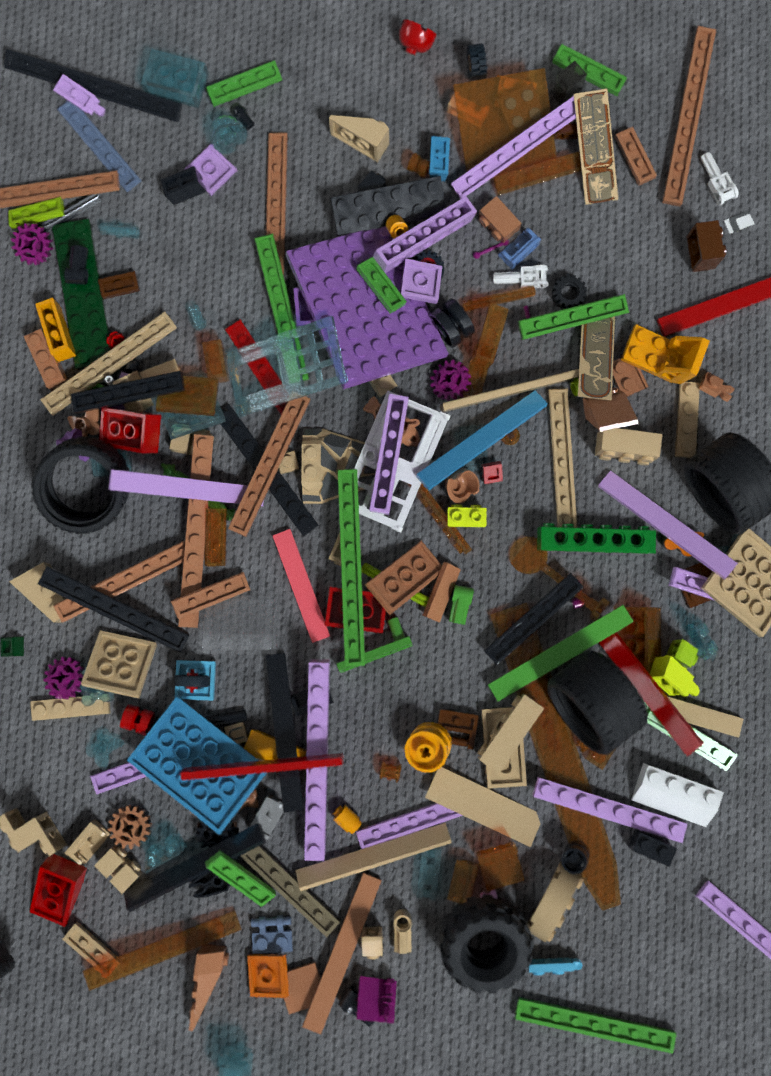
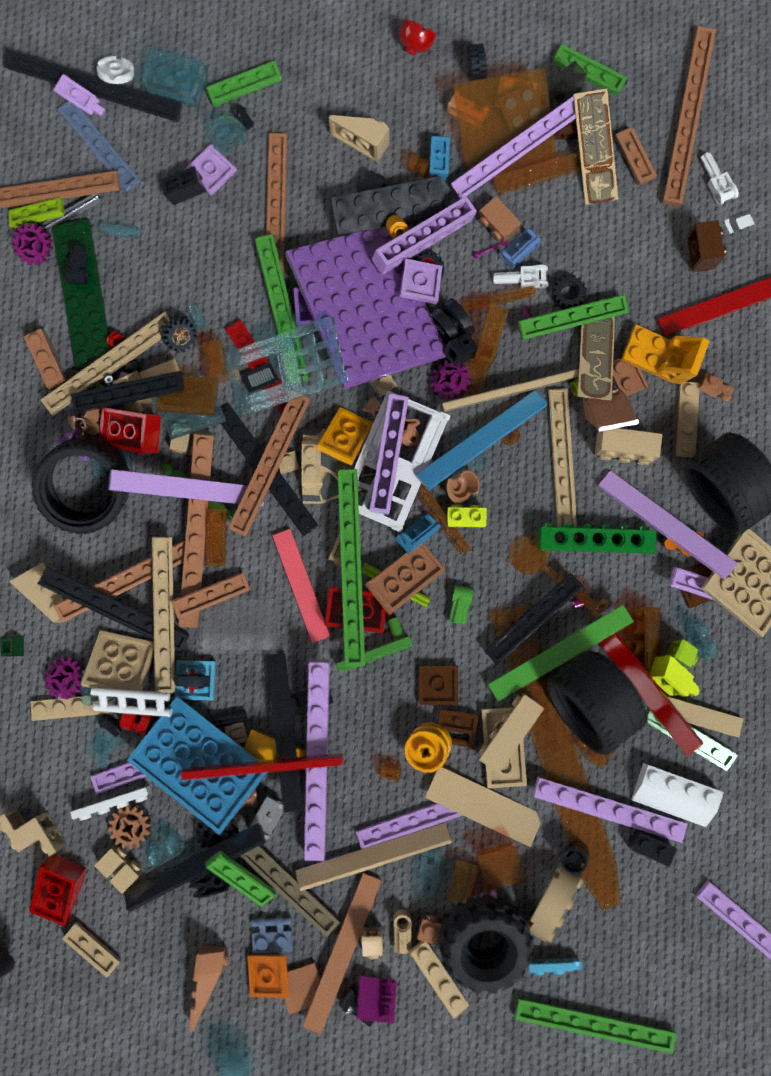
light orange brick [35,297,76,362] -> none
tan hinge [65,819,111,865] -> none
clear orange tile [83,910,242,991] -> none
reddish brown plate [98,271,140,299] -> none
light orange brick [333,805,362,834] -> none
bright green plate [356,257,407,314] -> none
nougat tile [422,562,461,623] -> none
plate [481,461,503,484] -> none
none -> white plate [70,786,152,821]
none -> white bar [91,687,172,717]
none -> white tile [97,56,134,84]
none -> black pin [98,714,123,738]
none -> tan tile [152,537,175,693]
none -> black wheel [160,315,197,353]
none -> black sticker [242,363,278,393]
none -> light orange plate [317,407,373,466]
none -> dark azure hinge [395,514,441,554]
none -> tan plate [408,941,469,1018]
none -> nougat brick [417,914,442,945]
none -> reddish brown plate [419,666,458,705]
none -> black brick [444,333,478,367]

